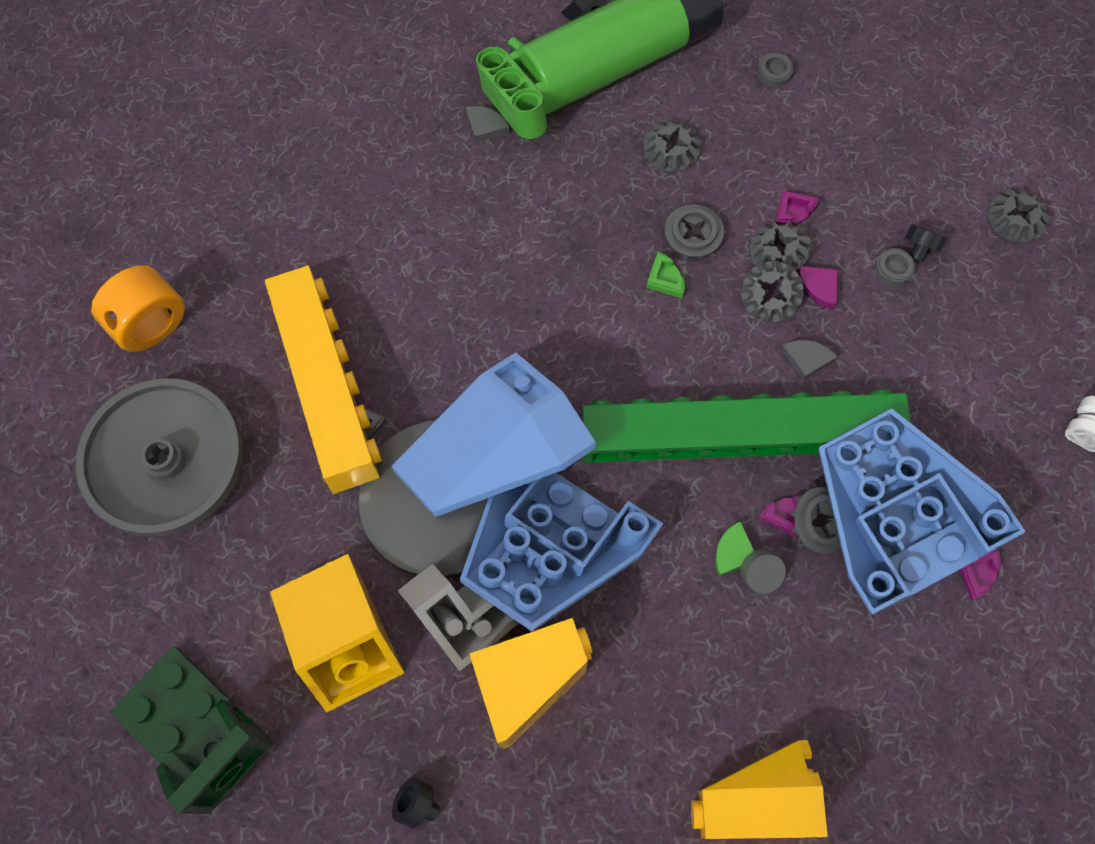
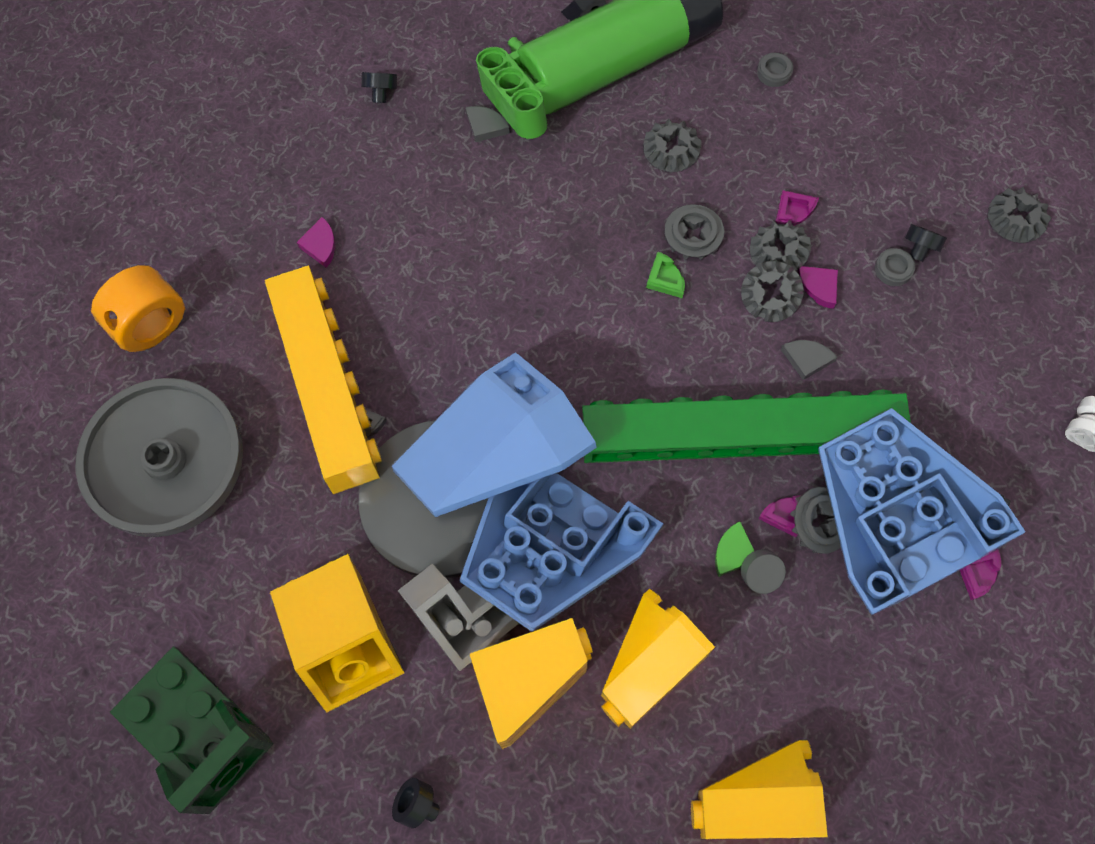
none -> magenta tile [297,217,335,268]
none -> black tile [361,72,397,103]
none -> yellow slope [601,589,715,729]

